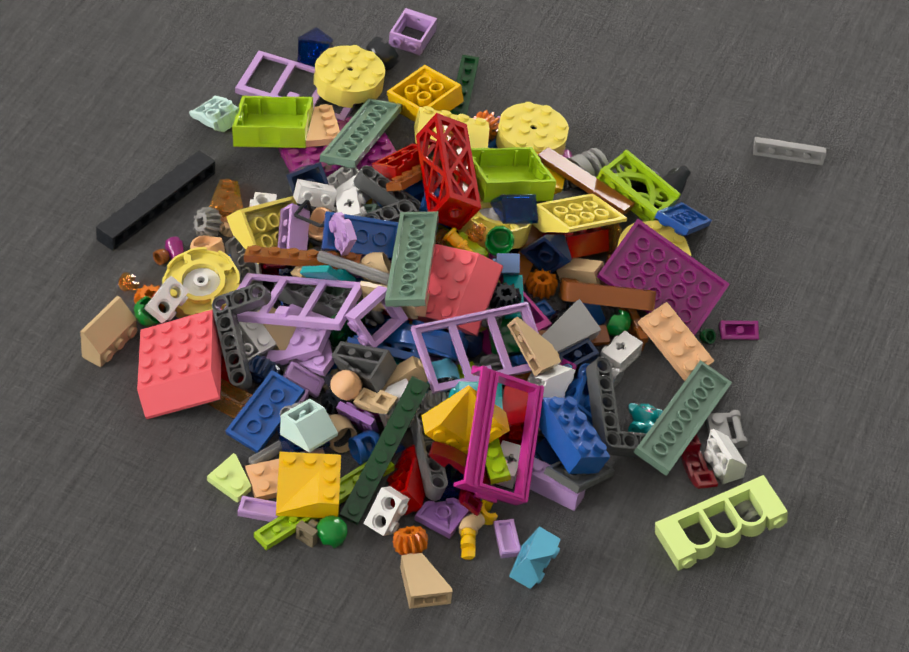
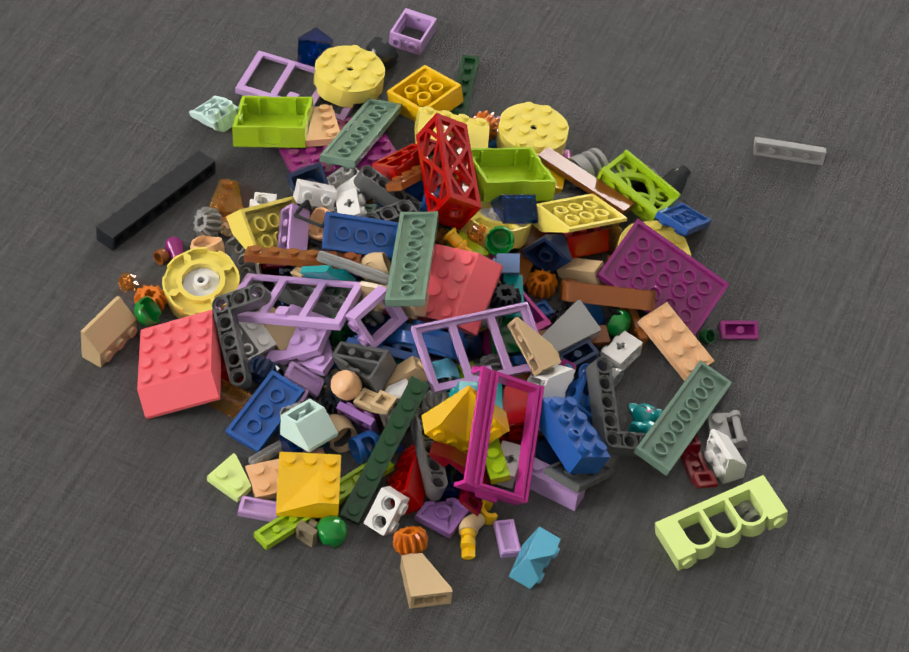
white brick [144,276,190,323] -> none
lavender plate [329,212,357,256] -> none

